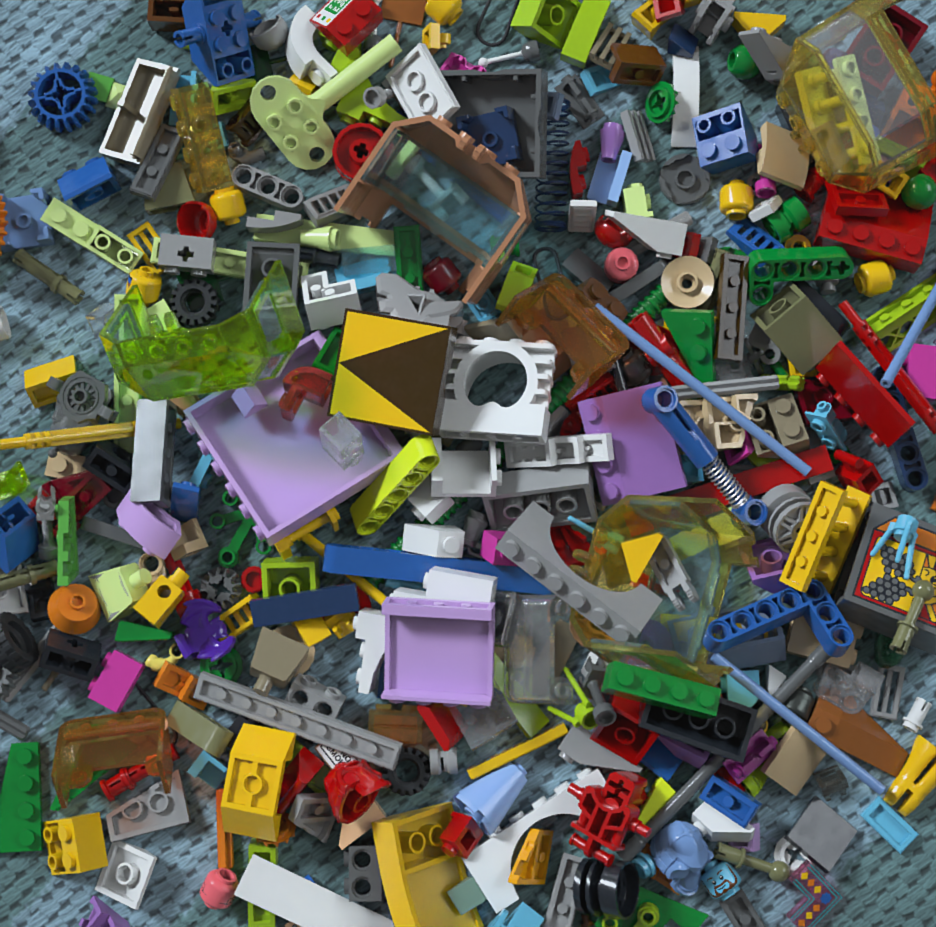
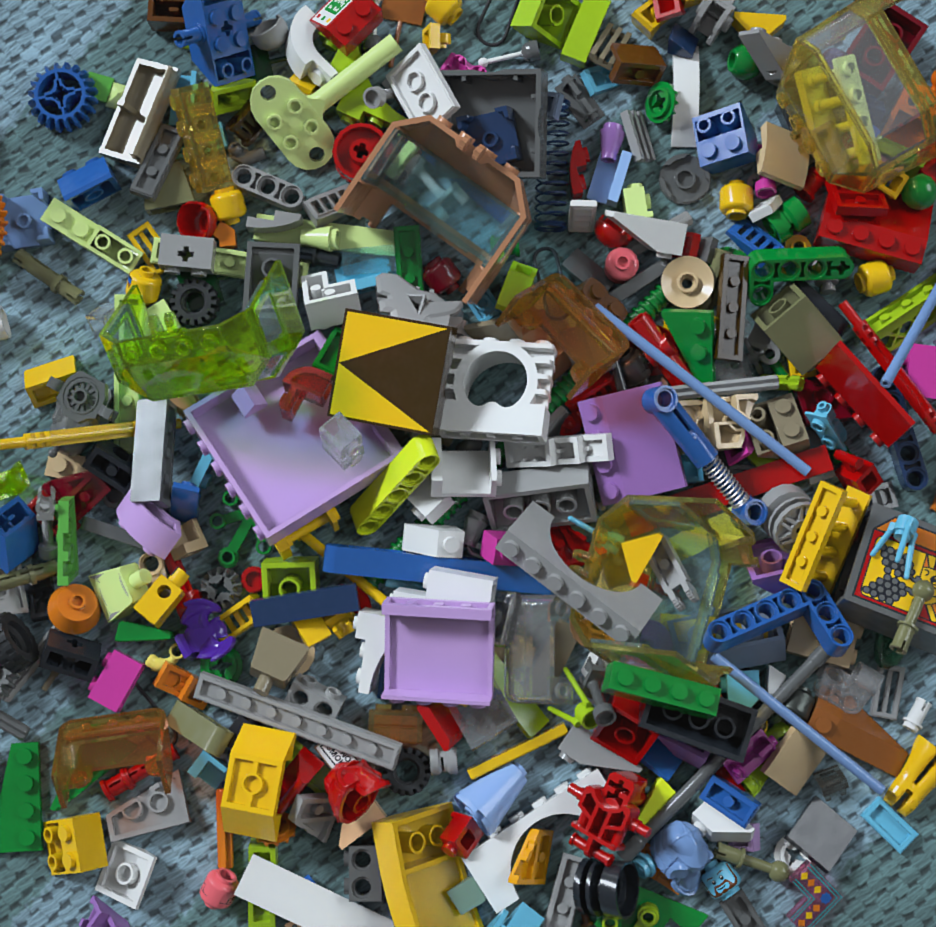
none -> orange piece [213,221,237,249]

